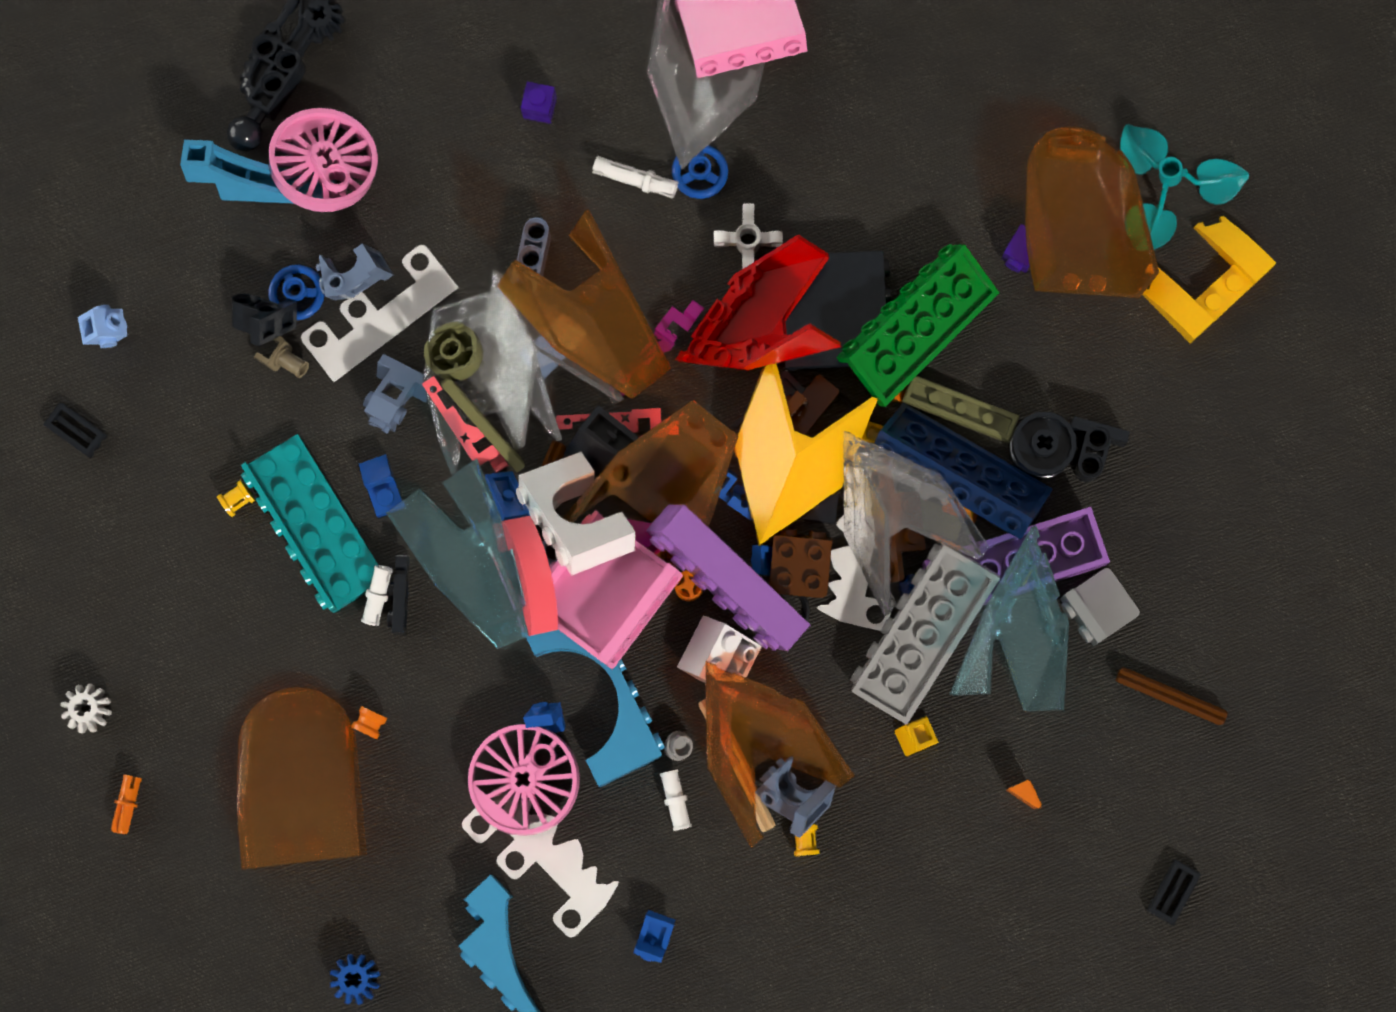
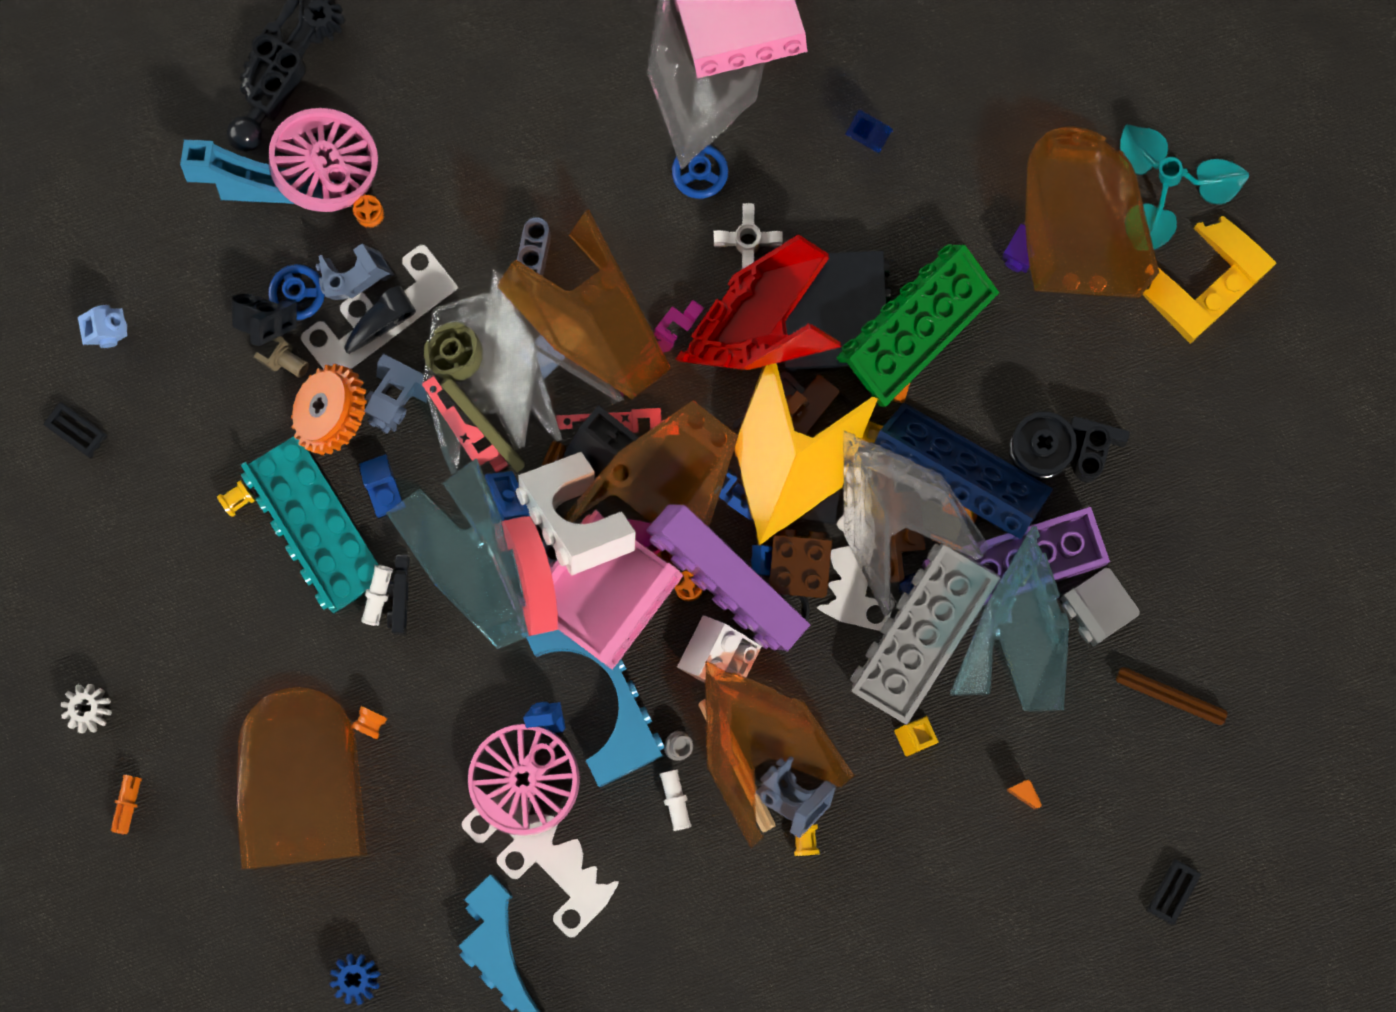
dark purple brick [521,81,557,124] -> none
white pin [592,156,678,199] -> none
blue bracket [633,910,676,963] -> none
olive tile [901,376,1019,443] -> none
none -> orange gear [291,364,367,455]
none -> black piece [344,286,416,354]
none -> orange wheel [353,195,384,228]
none -> clear blue brick [845,109,893,154]

